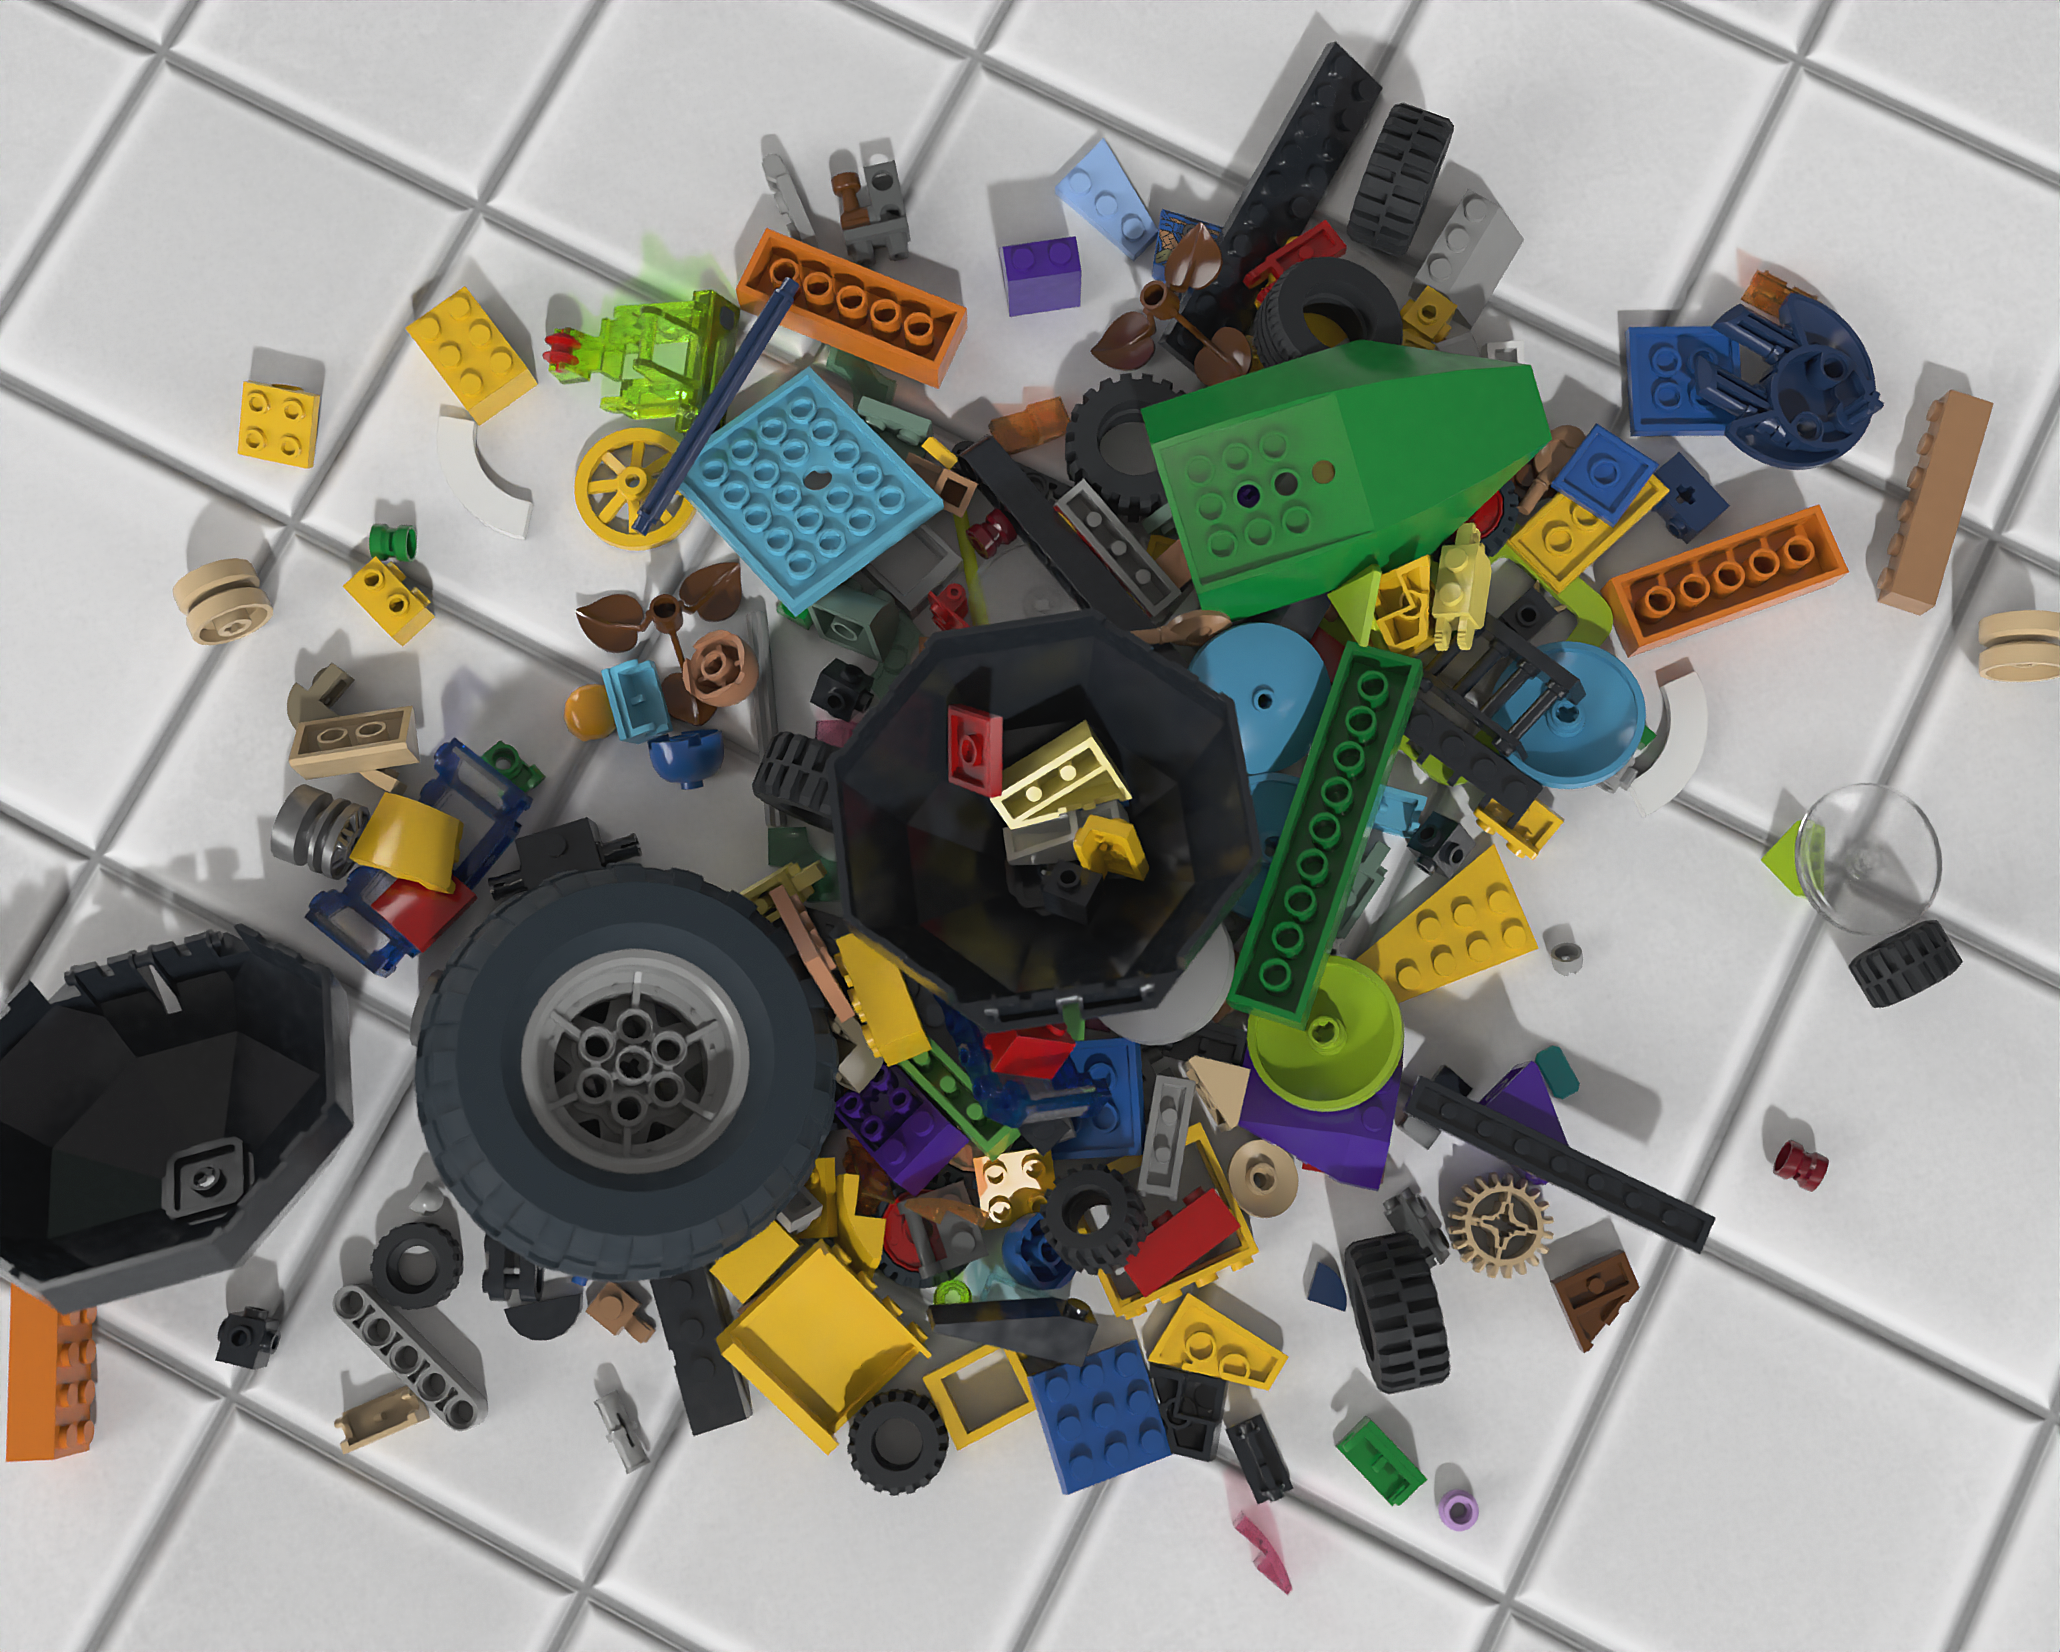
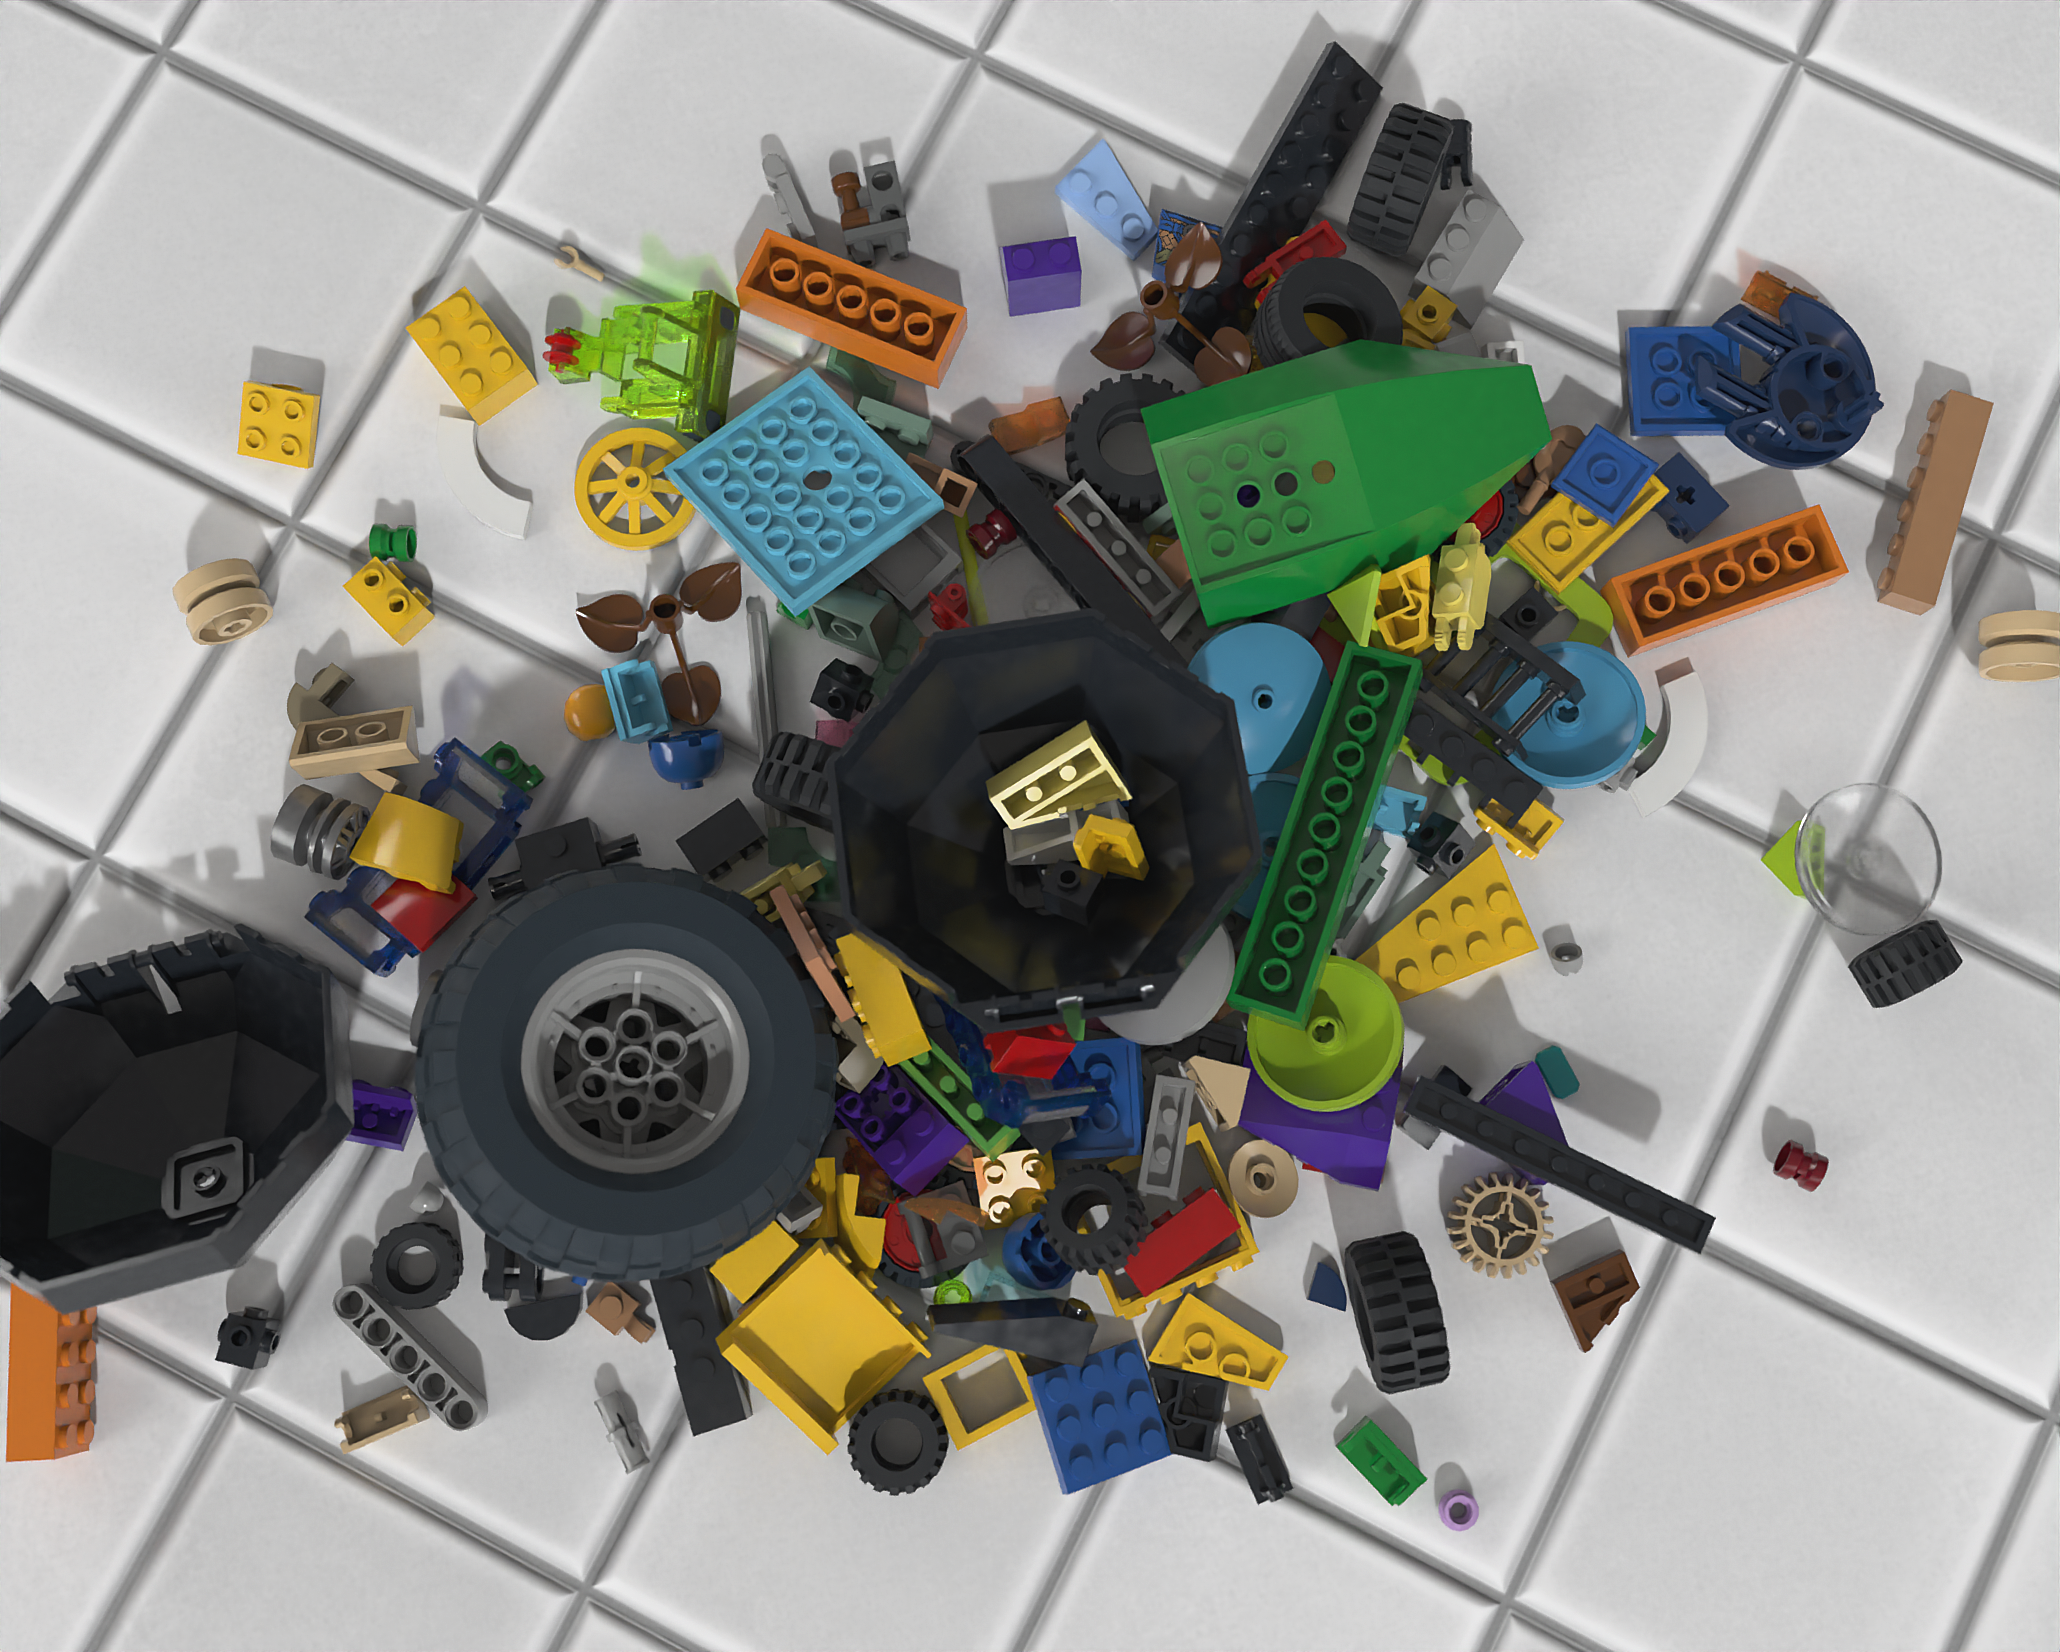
dark blue piece [631,277,800,537] -> none
nougat cylinder [682,630,759,708] -> none
yellow tile [922,436,958,470] -> none
red tile [948,704,1002,798] -> none
medium nougat piece [1130,609,1232,647] -> none
clear pink slope [1232,1511,1292,1595] -> none
dark grey hinge [1382,1187,1450,1269] -> none
none -> dark purple bracket [345,1079,418,1151]
none -> tan hand [554,246,605,282]
none -> black brick [675,798,769,883]
none -> black hinge [1440,119,1473,191]

